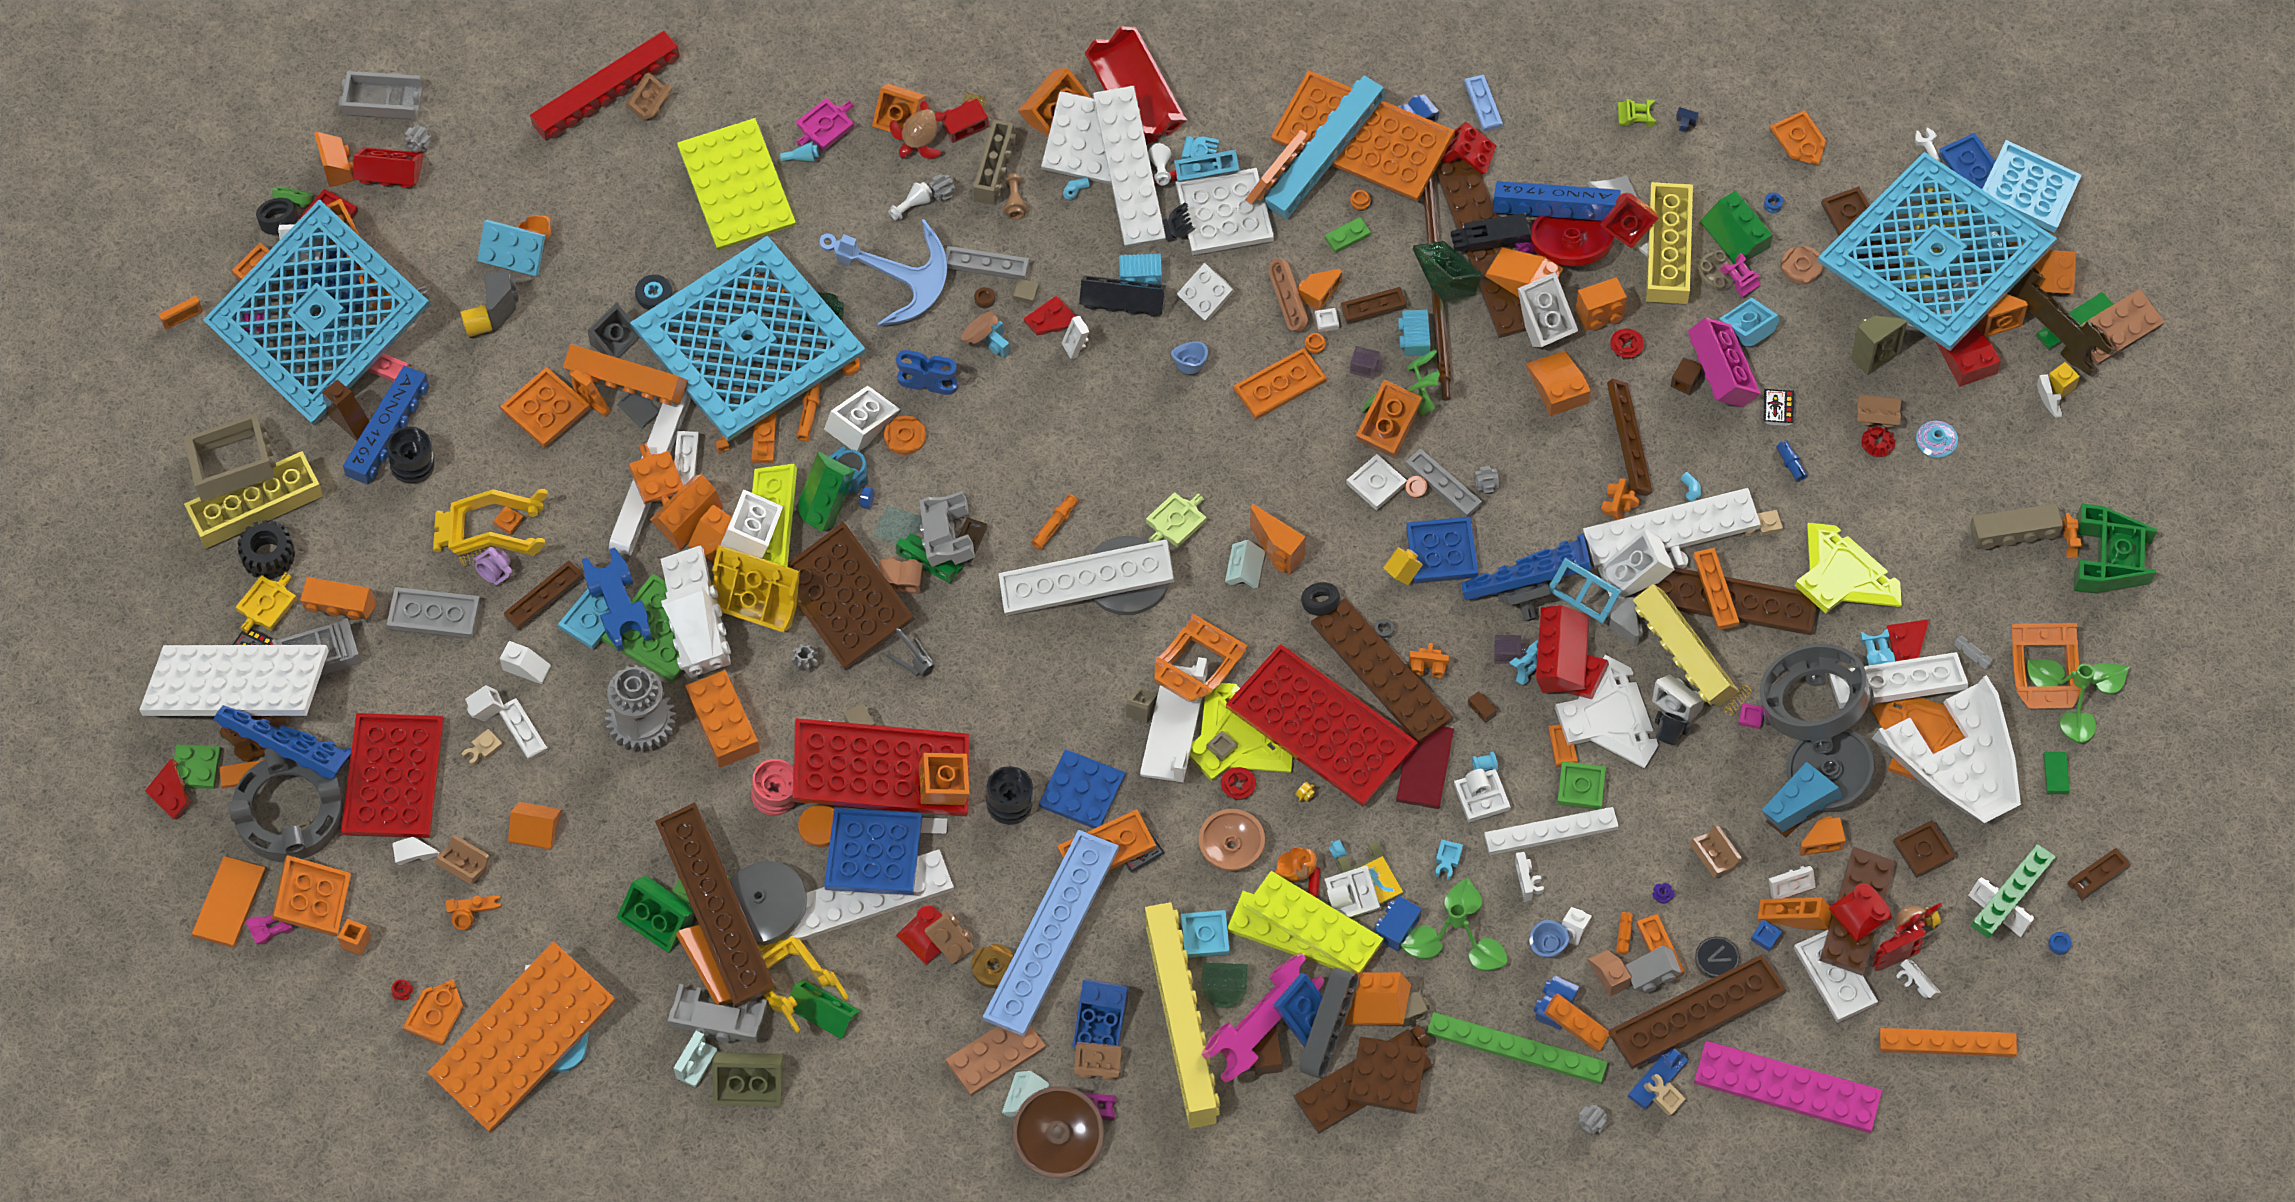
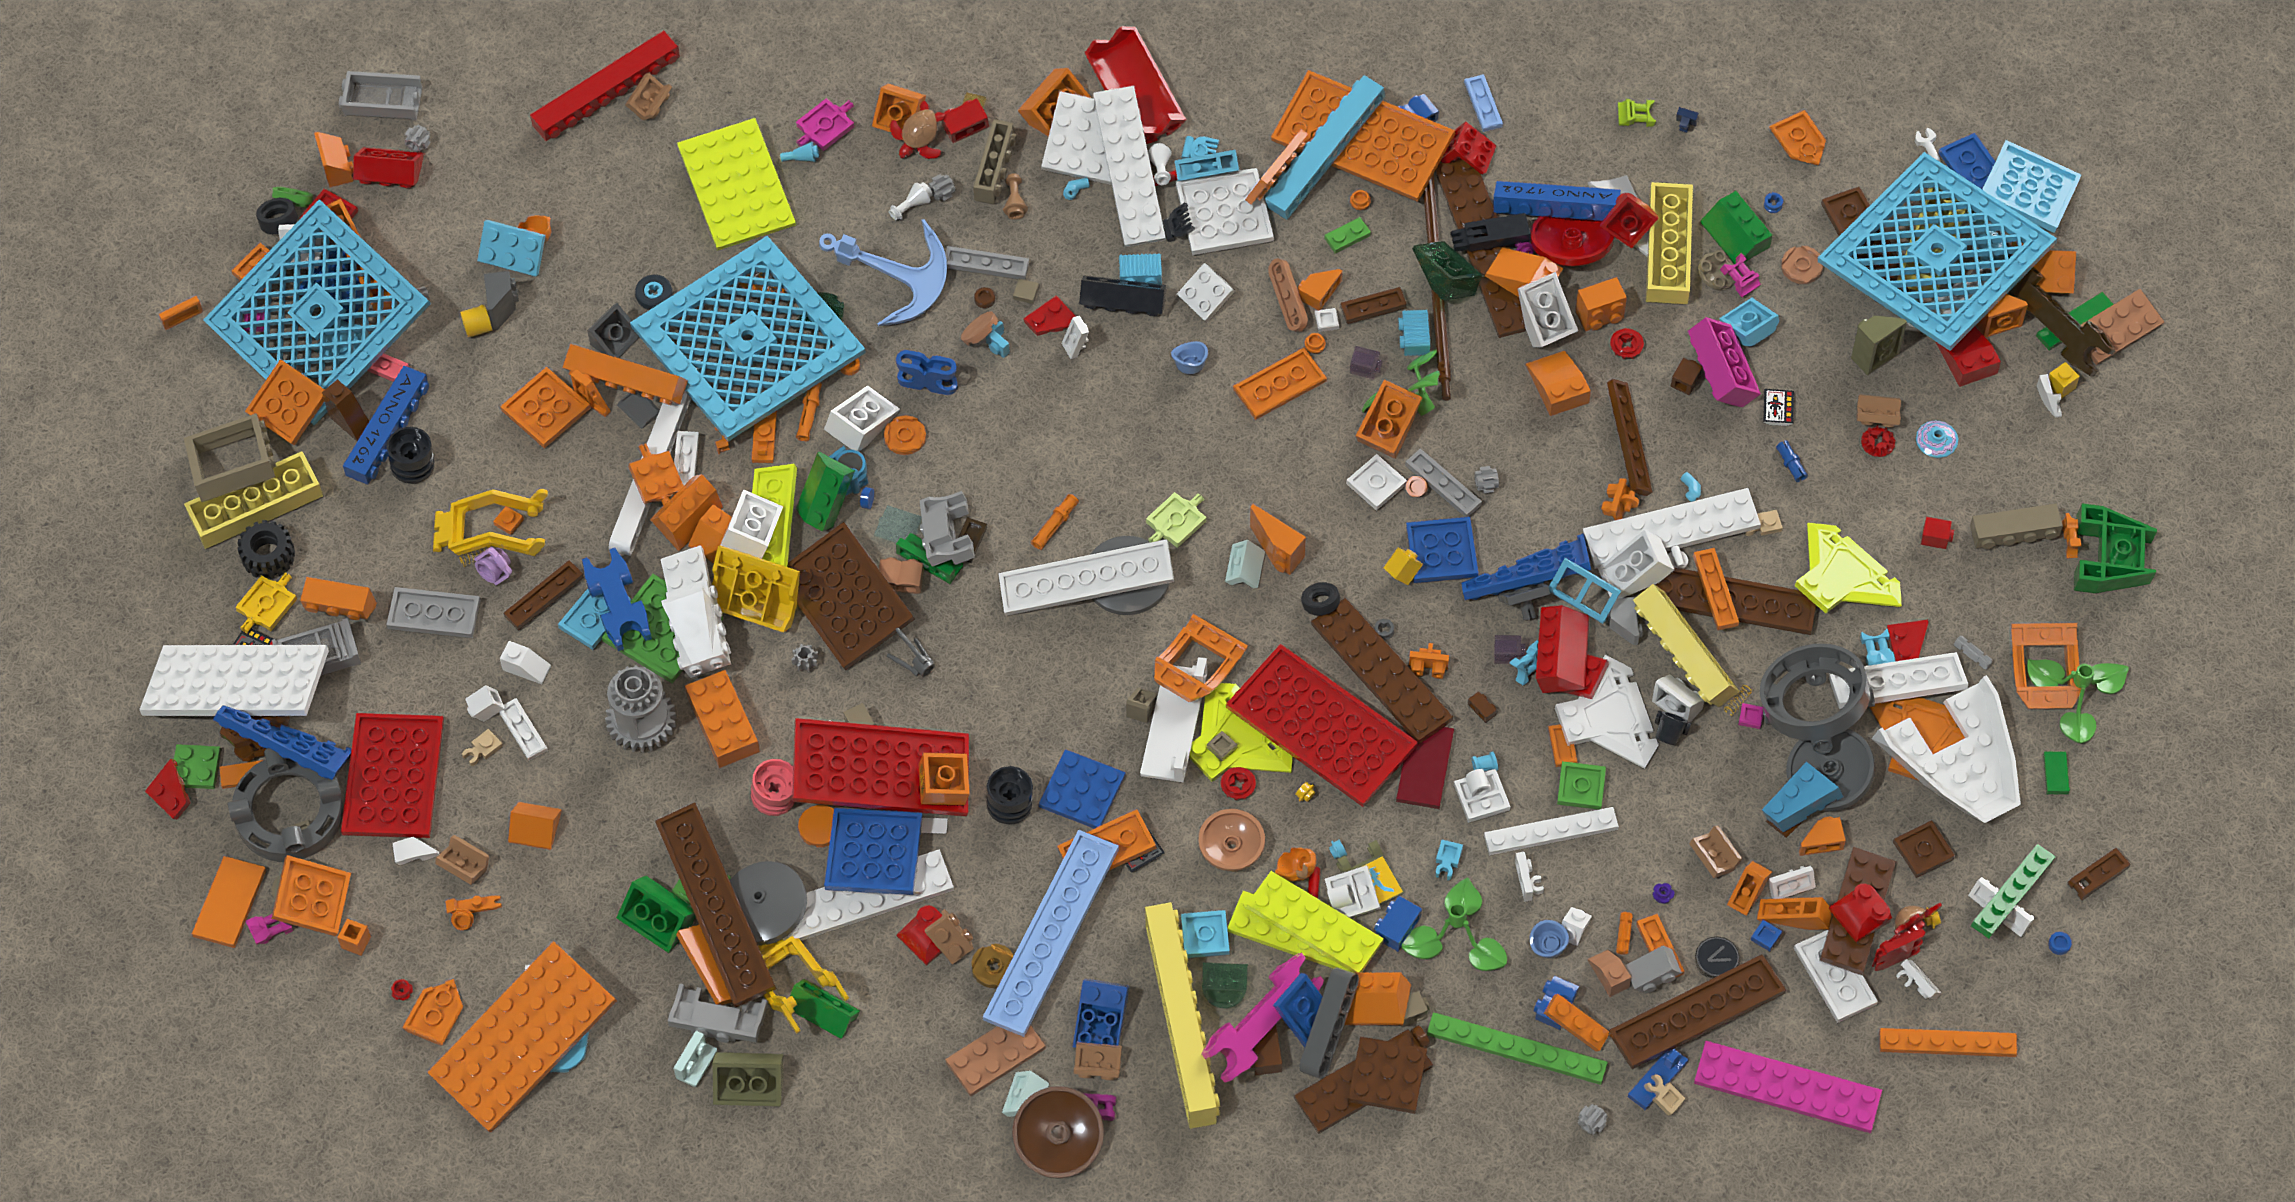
none -> orange plate [245,359,325,446]
none -> orange slope [1727,861,1772,916]
none -> red brick [1920,517,1954,549]

